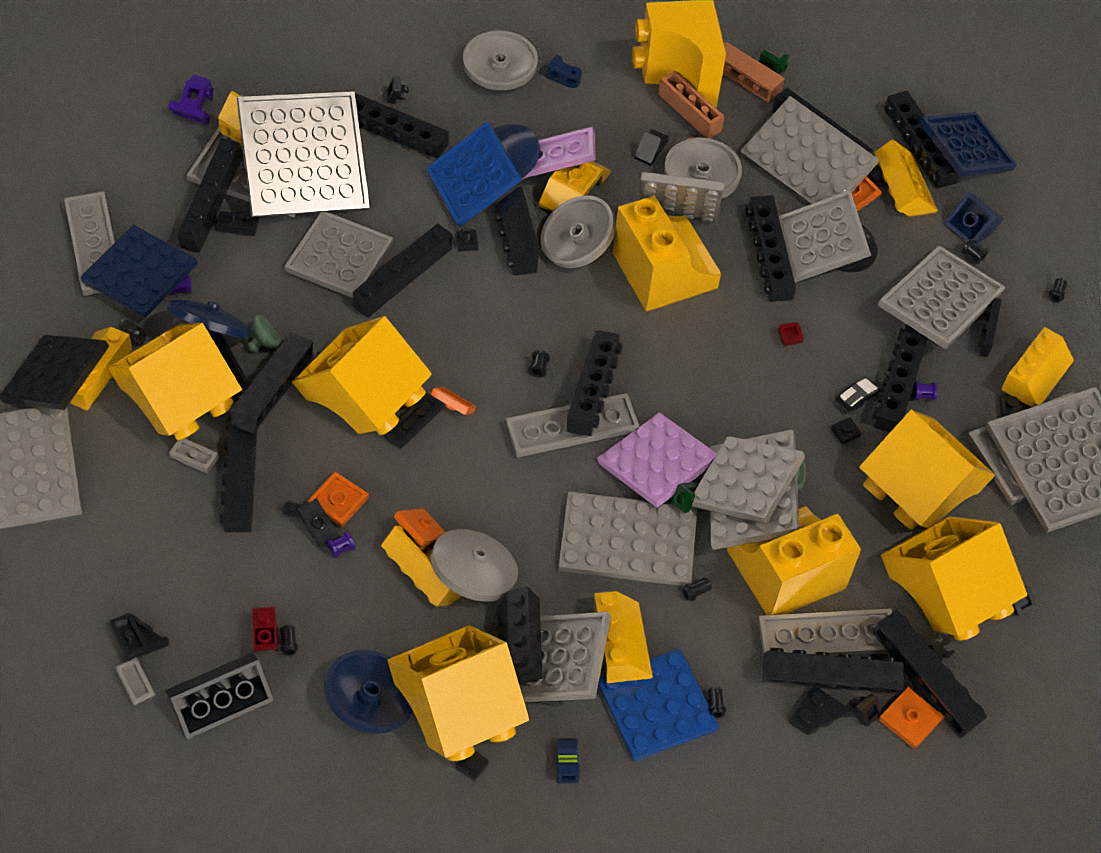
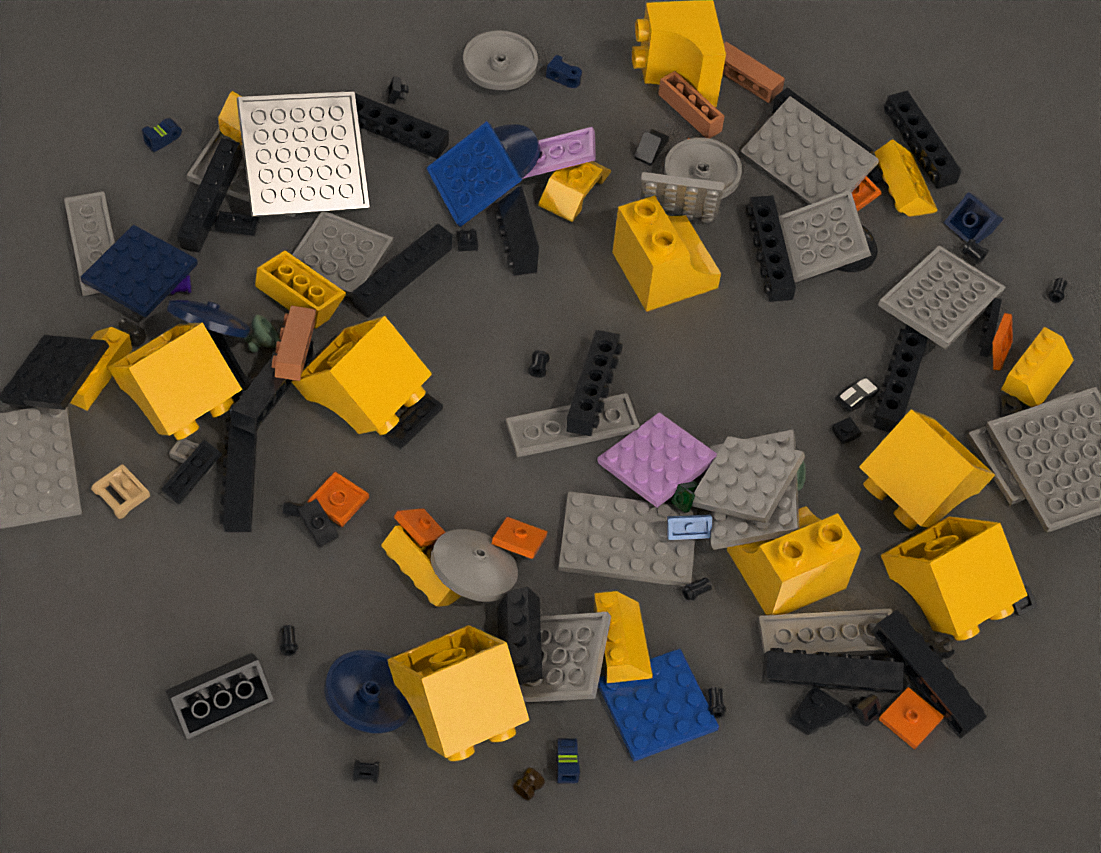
black wing [109,613,169,661] -> none
light grey tile [115,657,156,705] -> none
dark purple tile [168,74,214,125] -> none
dark red slope [252,606,278,651] -> none
dark purple bush [327,531,356,558] -> none
orange plate [431,386,476,415] -> none
black plate [456,751,489,782] -> none
light grey dish [541,196,616,268] -> none
dark green bracket [759,50,789,74] -> none
dark red plate [777,322,804,346] -> none
dark purple bush [913,381,938,401] -> none
dark blue plate [919,112,1017,176] -> none
none -> tan plate [91,464,150,519]
none -> dark blue leg [141,118,182,152]
none -> black plate [161,439,222,505]
none -> yellow slope [255,250,346,329]
none -> nougat brick [272,306,316,381]
none -> black bush [353,759,380,783]
none -> orange plate [492,517,548,559]
none -> dark brown wheel [512,767,545,801]
none -> medium blue plate [667,515,712,540]
none -> orange plate [992,313,1013,371]

